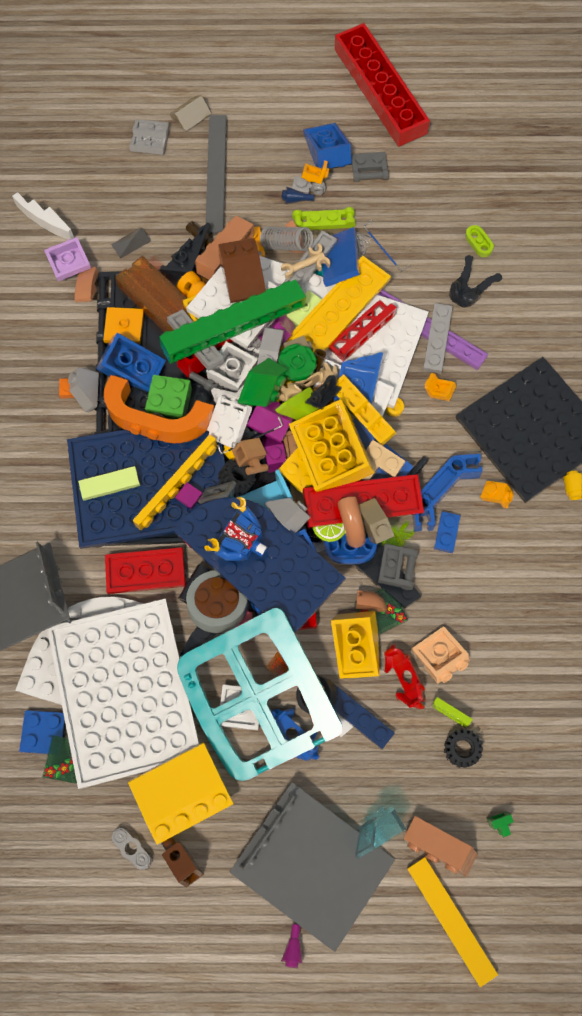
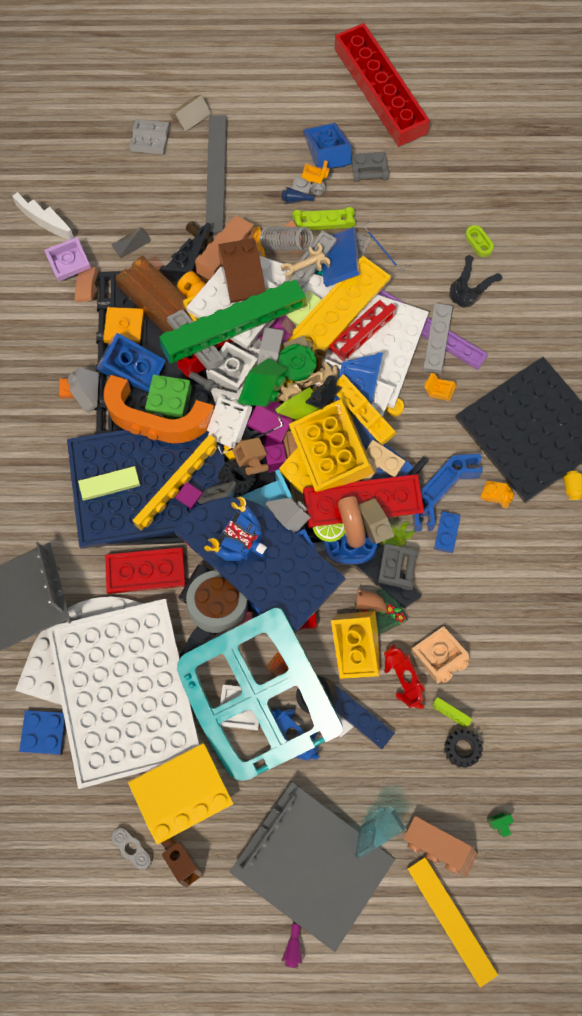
clear green tile [42,735,77,784] -> none

